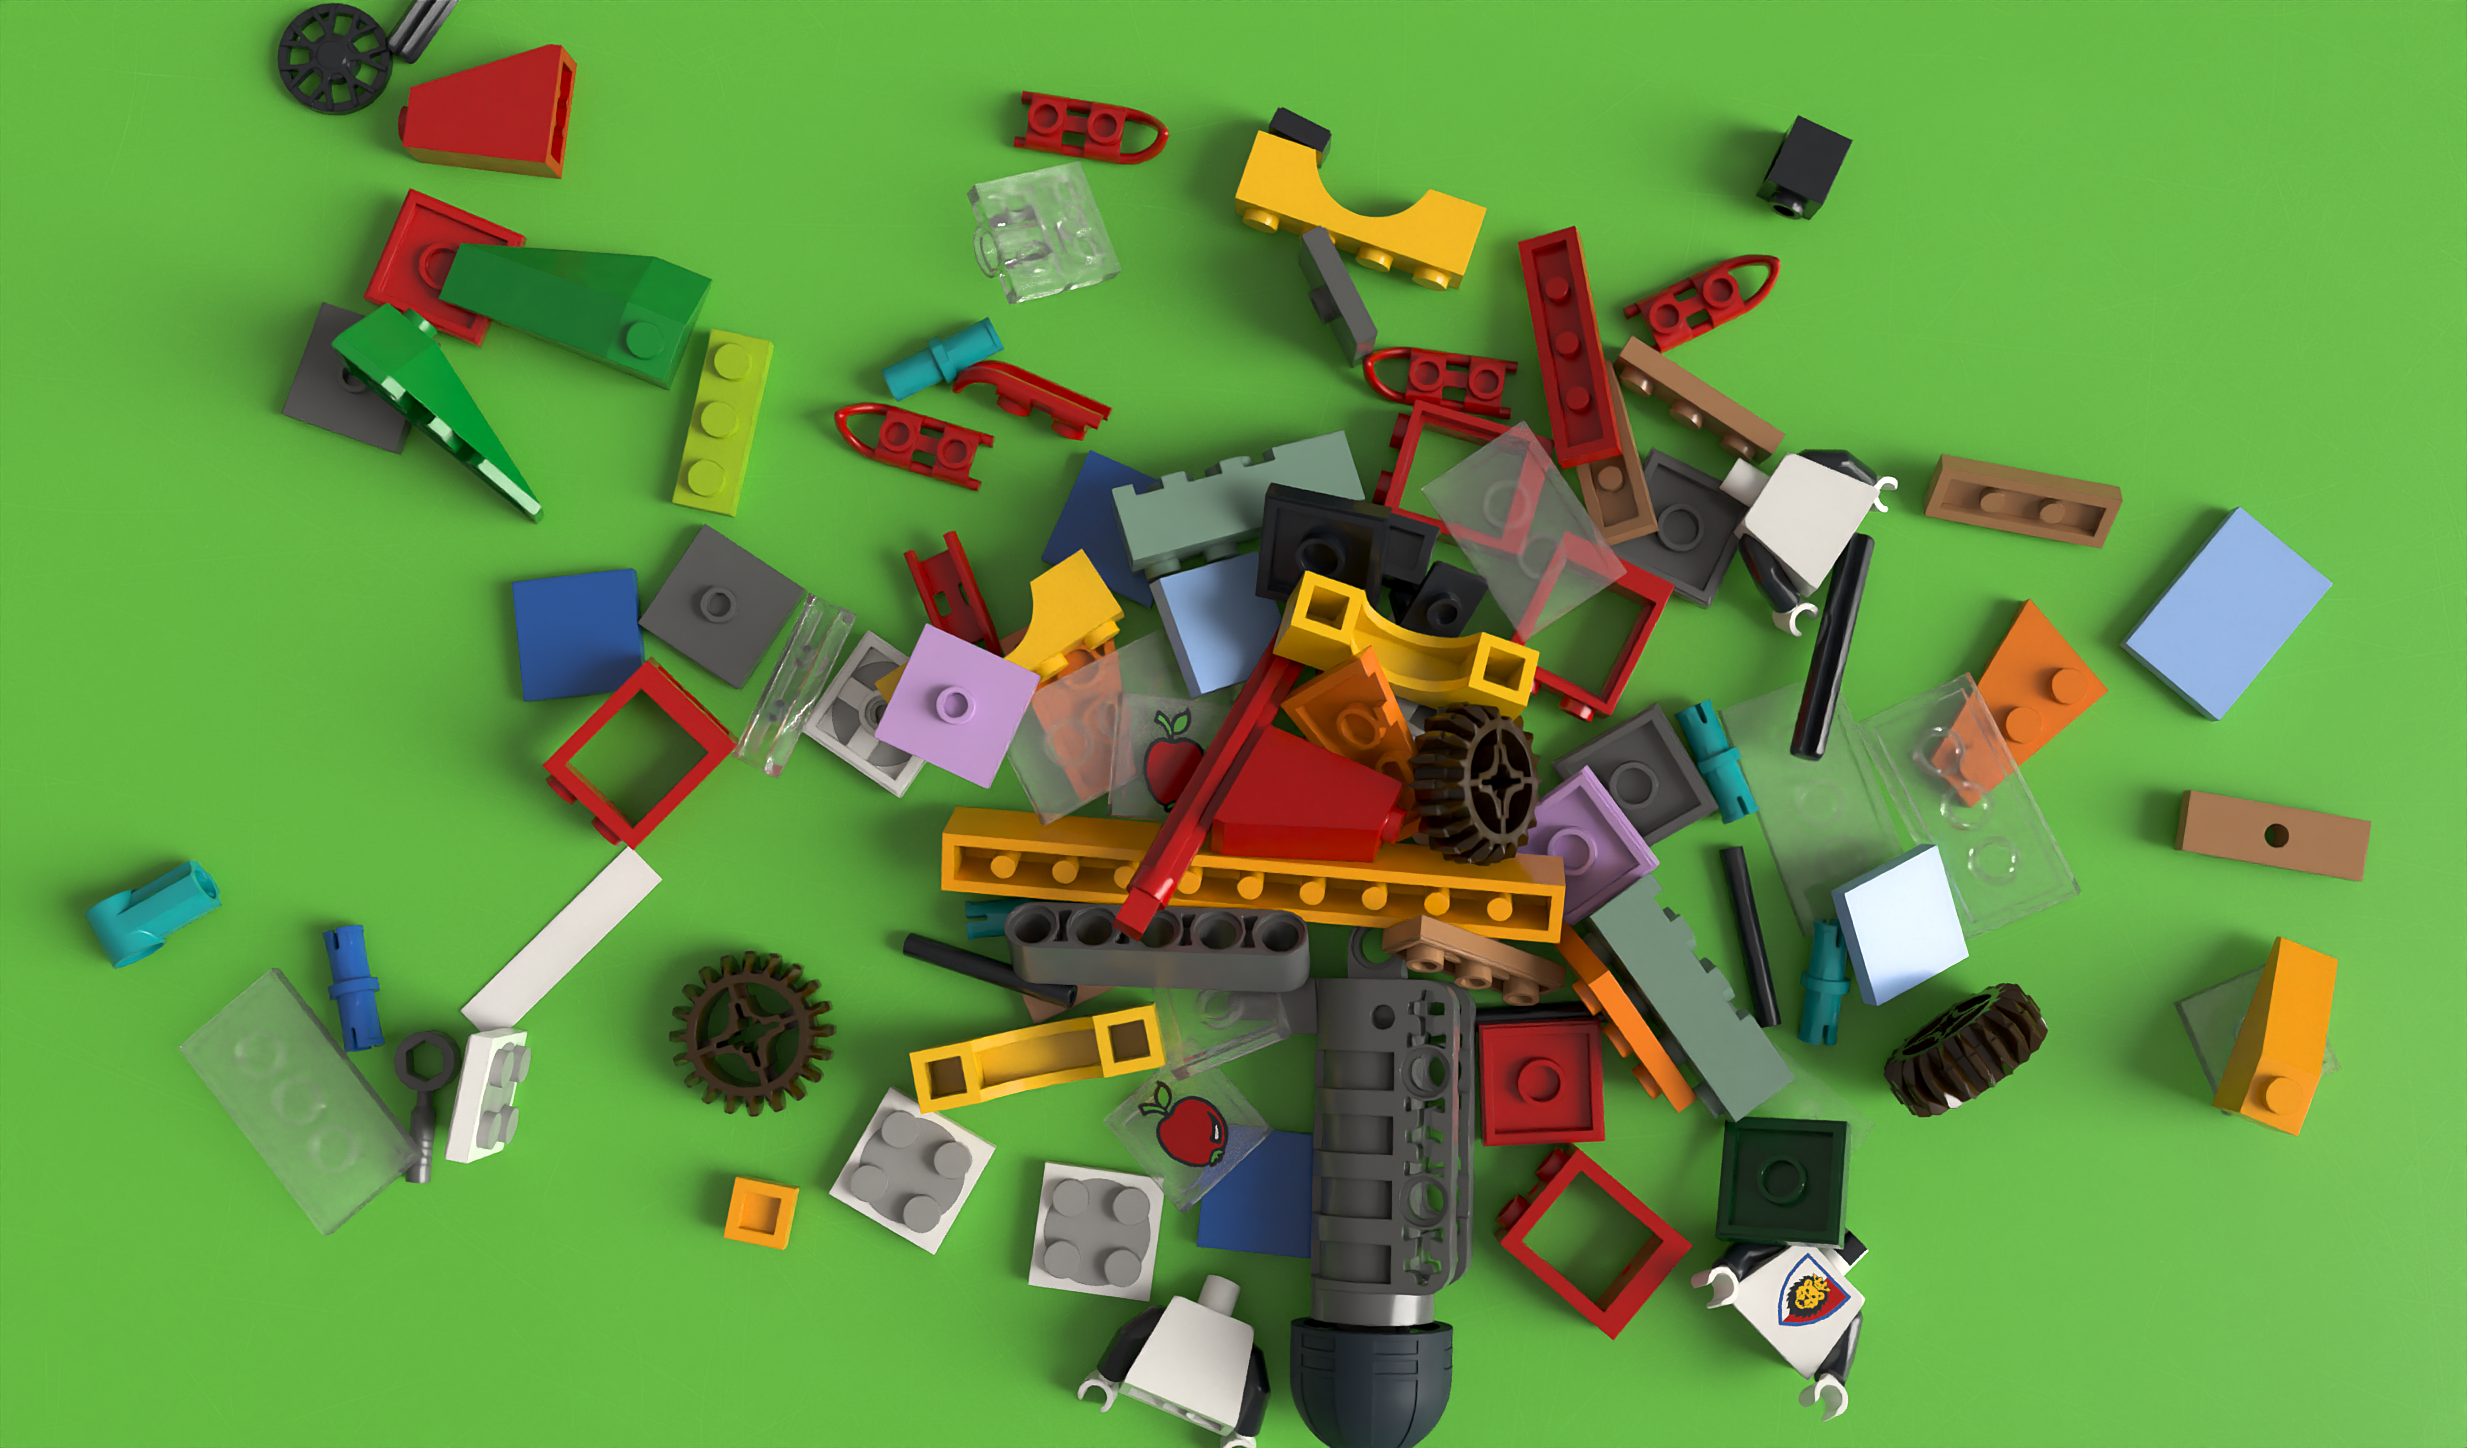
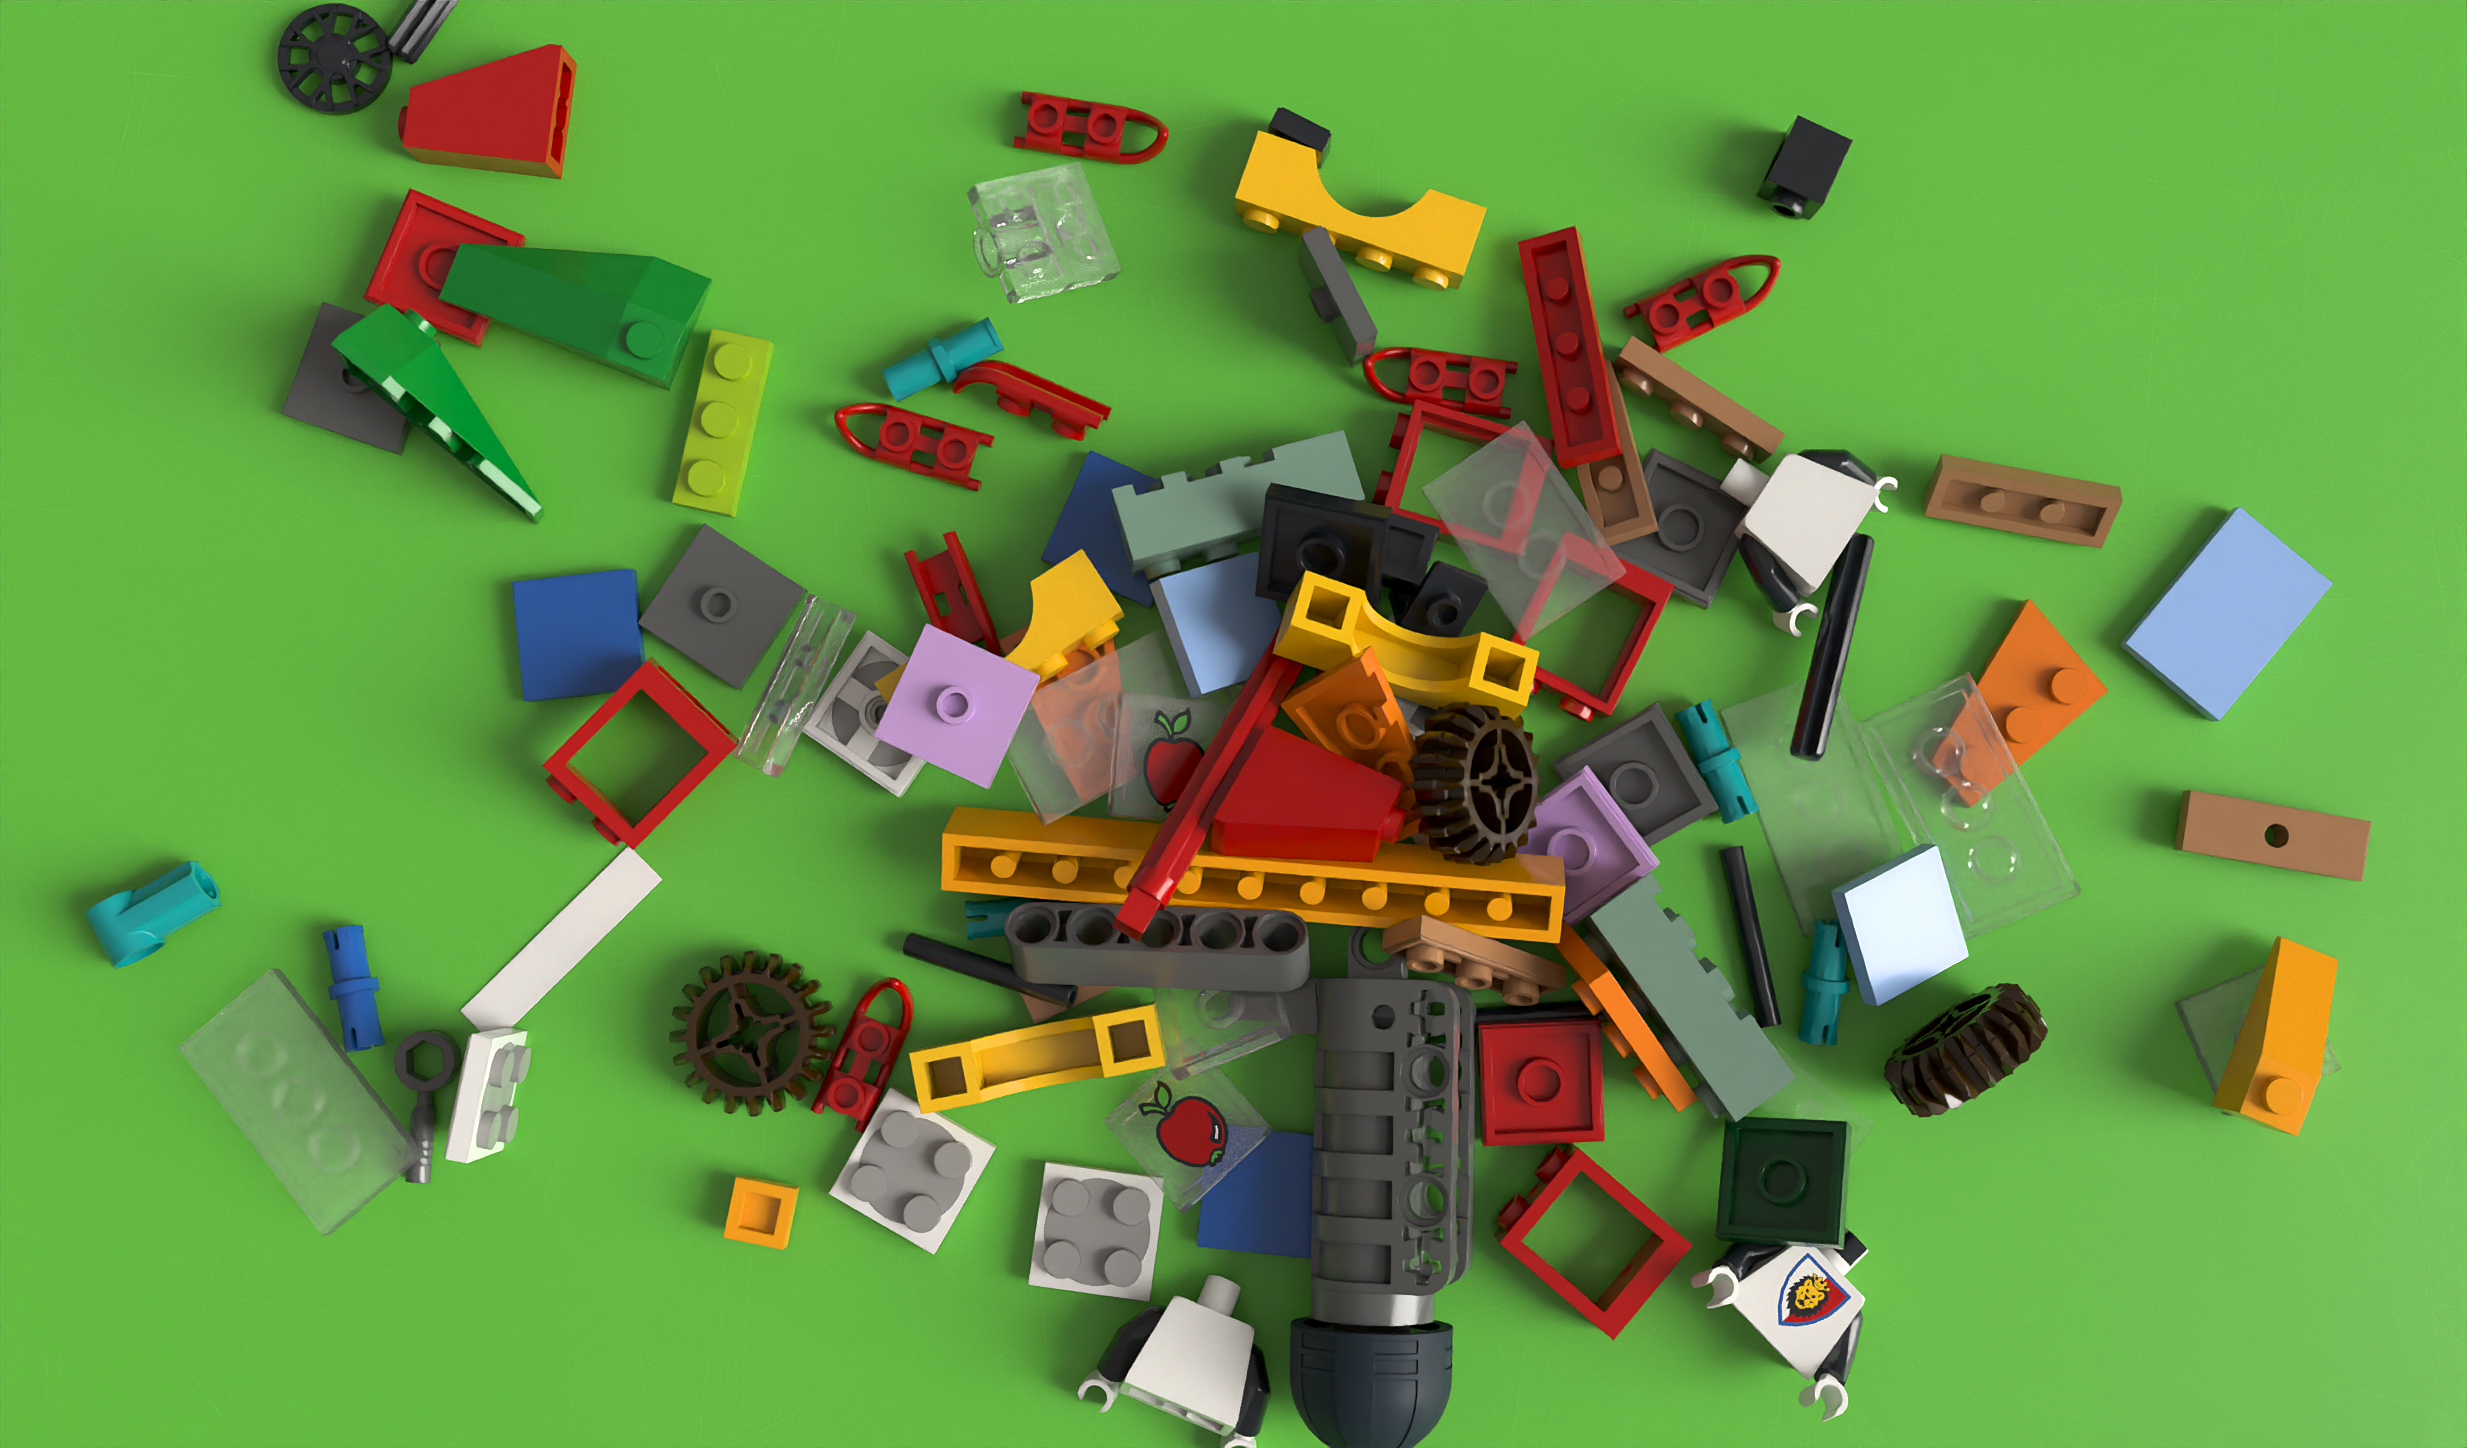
none -> red piece [810,977,914,1133]

